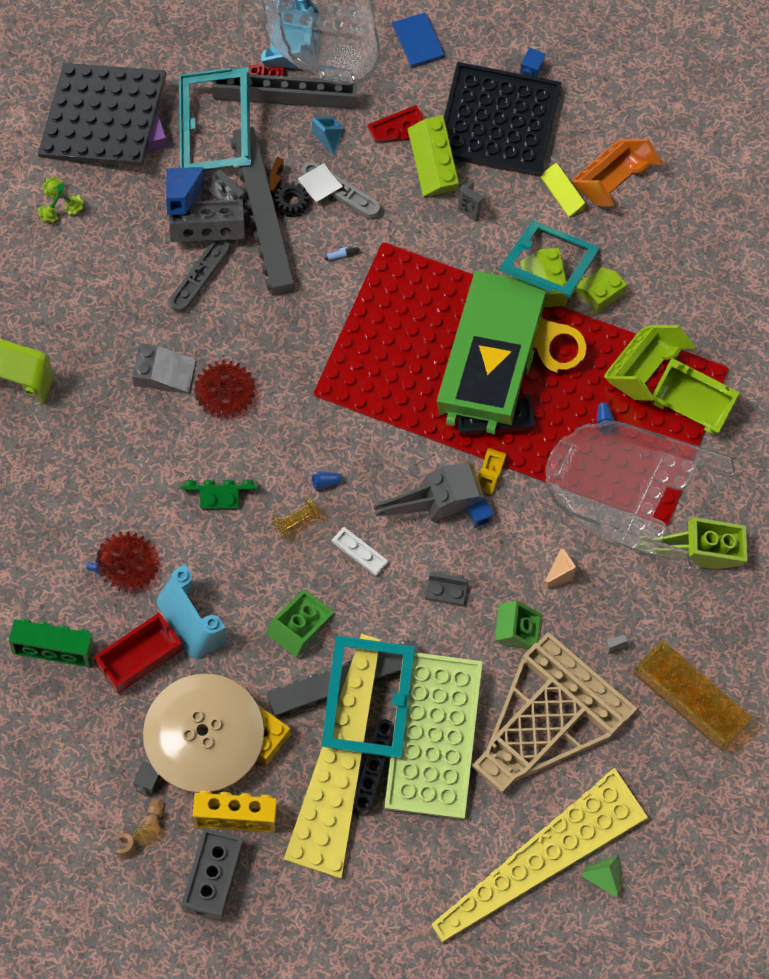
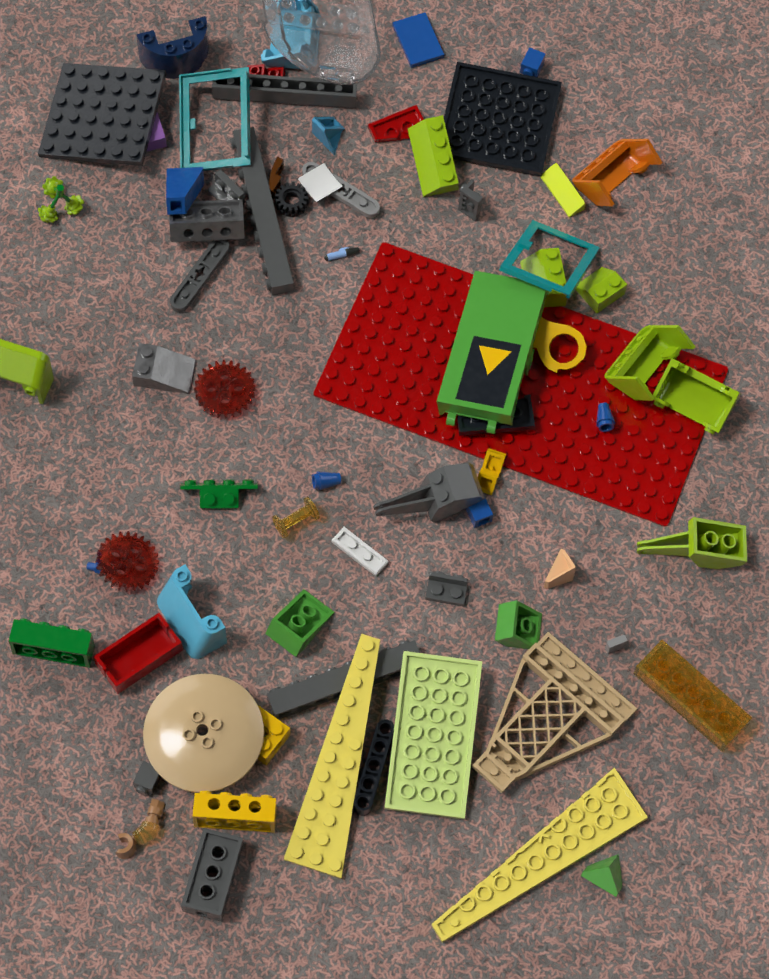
teal door [321,635,415,759] -> none
clear windscreen [546,421,735,568] -> none
none -> dark blue cylinder [136,16,209,79]

